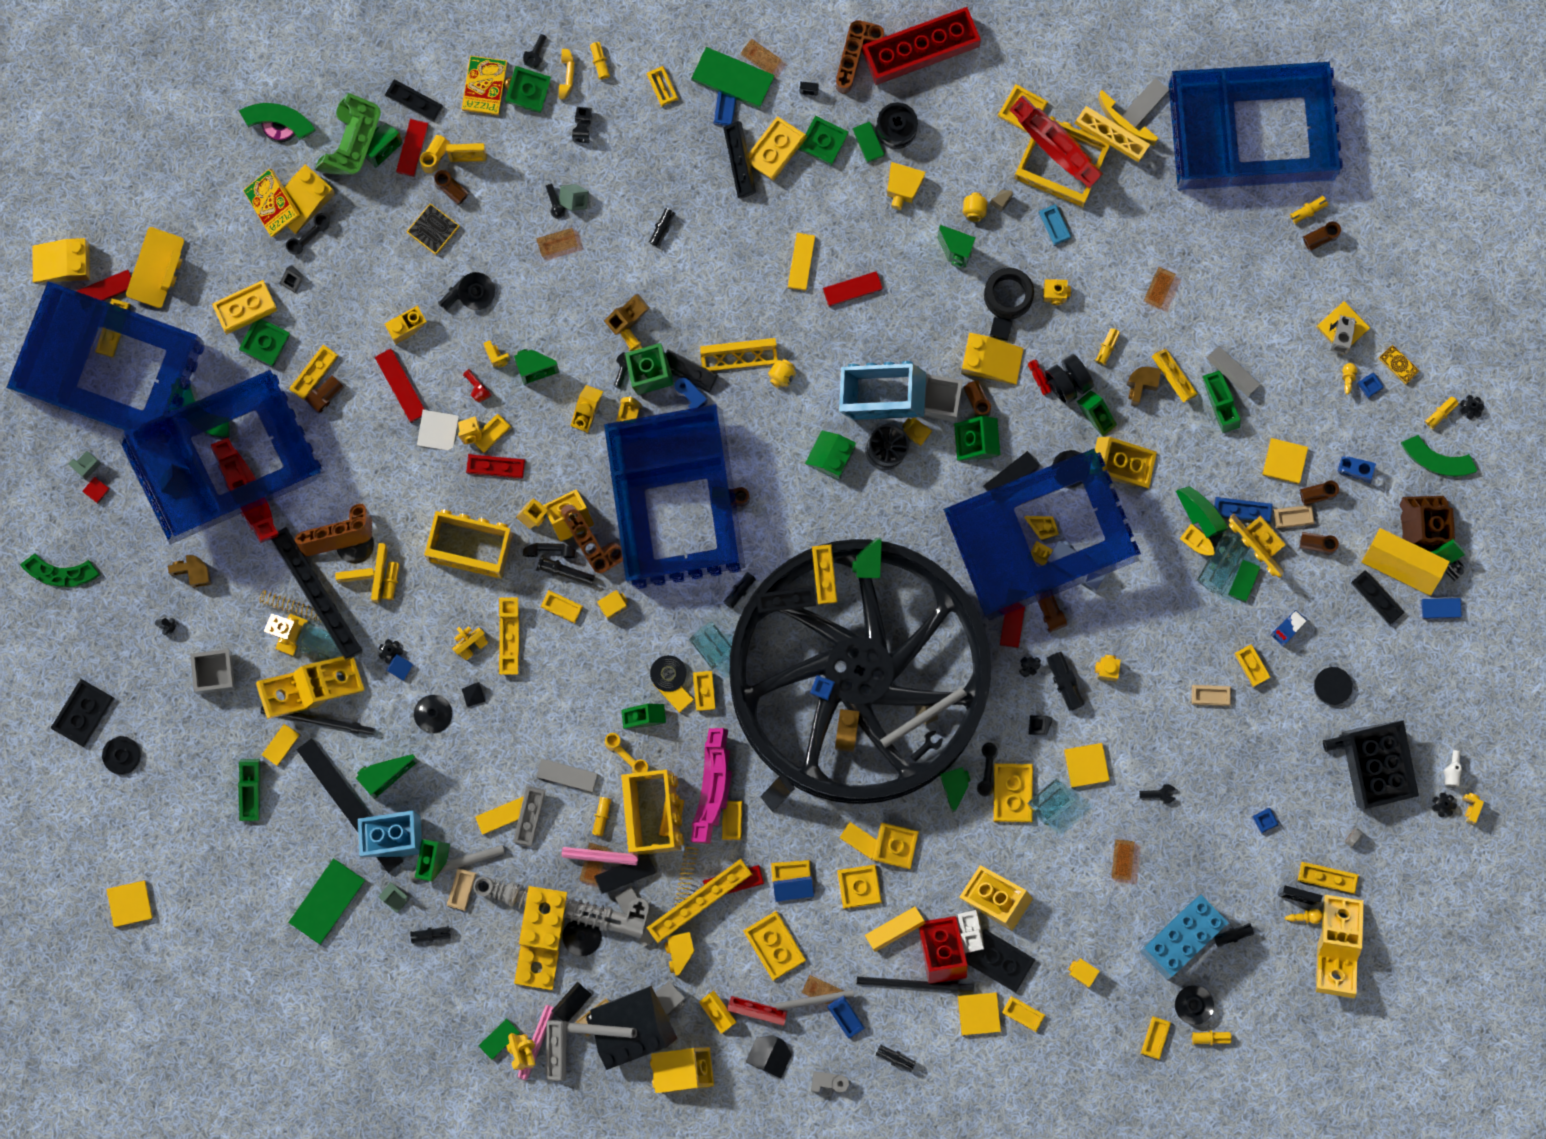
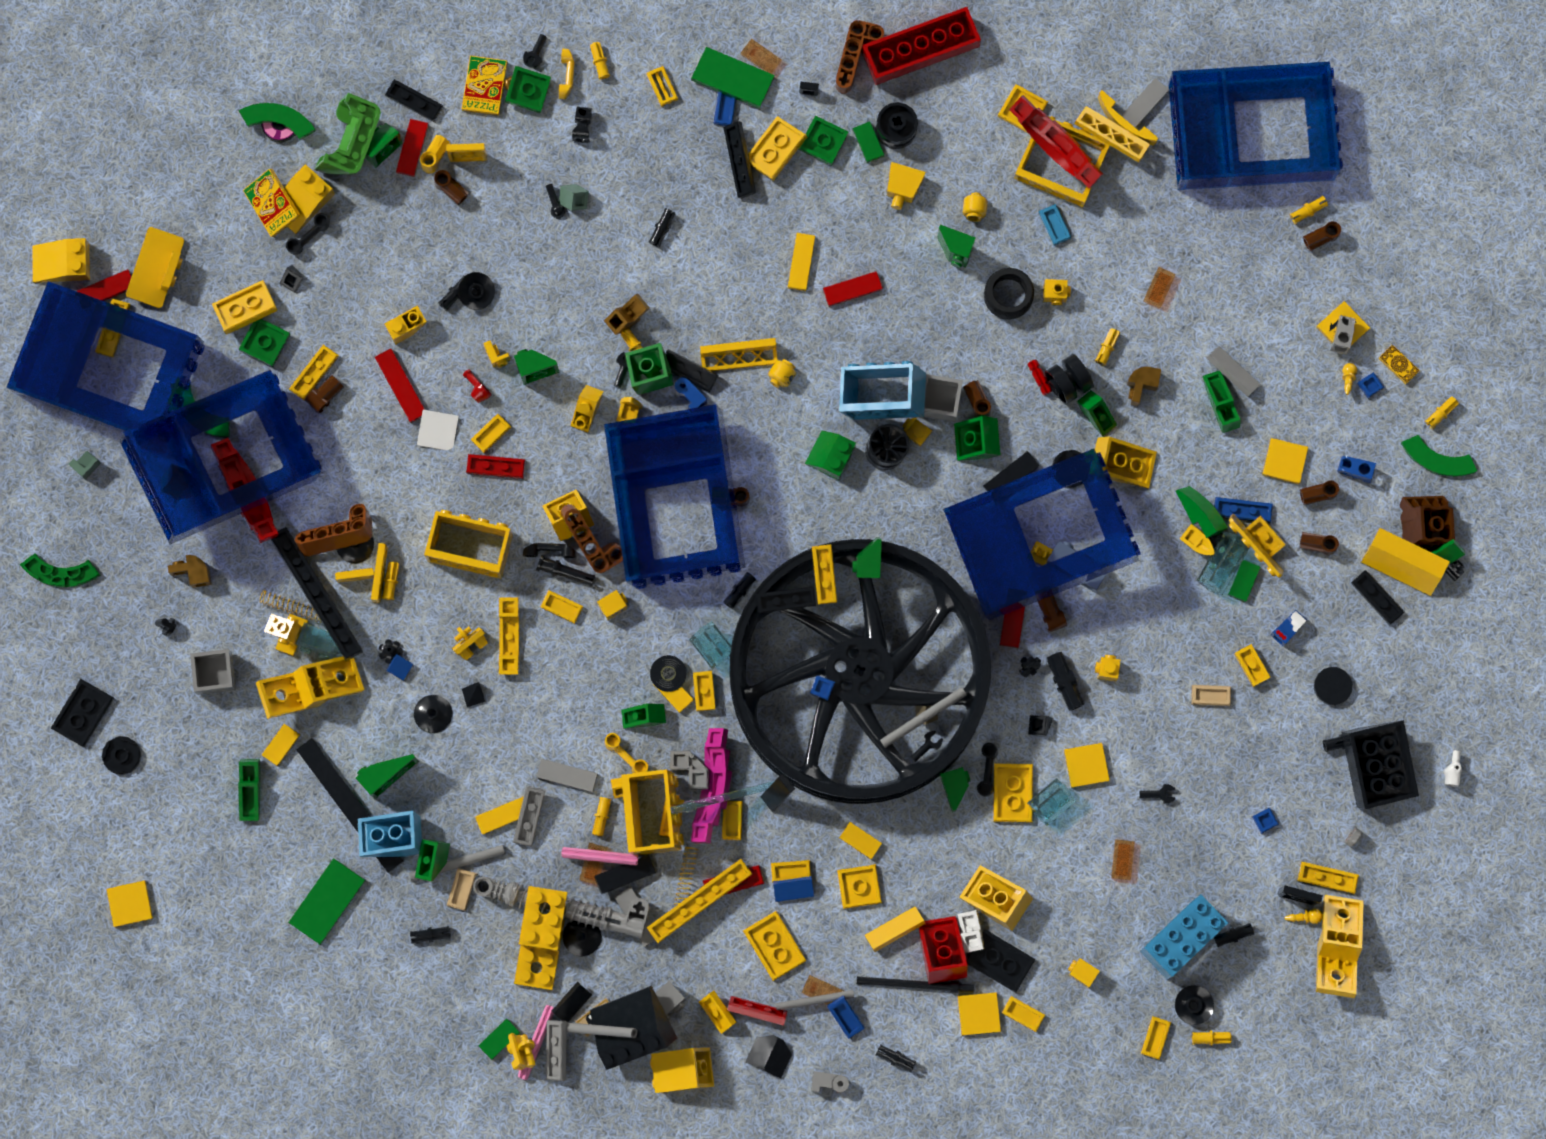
red tile [82,477,110,504] -> none
black bar [260,706,375,736] -> none
sand green panel [378,882,410,913] -> none
tile [407,203,460,256] -> none
yellow bracket [458,416,482,445] -> none
yellow brick [516,498,548,529] -> none
clear orange tile [536,228,578,257] -> none
yellow slope [664,932,694,977] -> none
pearl gold brick [835,709,859,752] -> none
yellow tile [873,822,919,870] -> none
yellow slope [961,332,1024,385] -> none
dark tan slope [990,190,1013,211] -> none
black tile [990,317,1012,341] -> none
yellow piece [1024,516,1059,541] -> none
yellow tile [1151,348,1198,403] -> none
tan tile [1273,505,1315,529] -> none
blue tile [1421,598,1462,619] -> none
black plant [1432,793,1457,817] -> none
black plant [1460,395,1484,419] -> none
yellow bracket [1462,793,1484,825] -> none
none -> yellow piece [611,777,623,799]
none -> light grey tile [670,751,709,790]
none -> clear light blue bar [670,781,774,814]

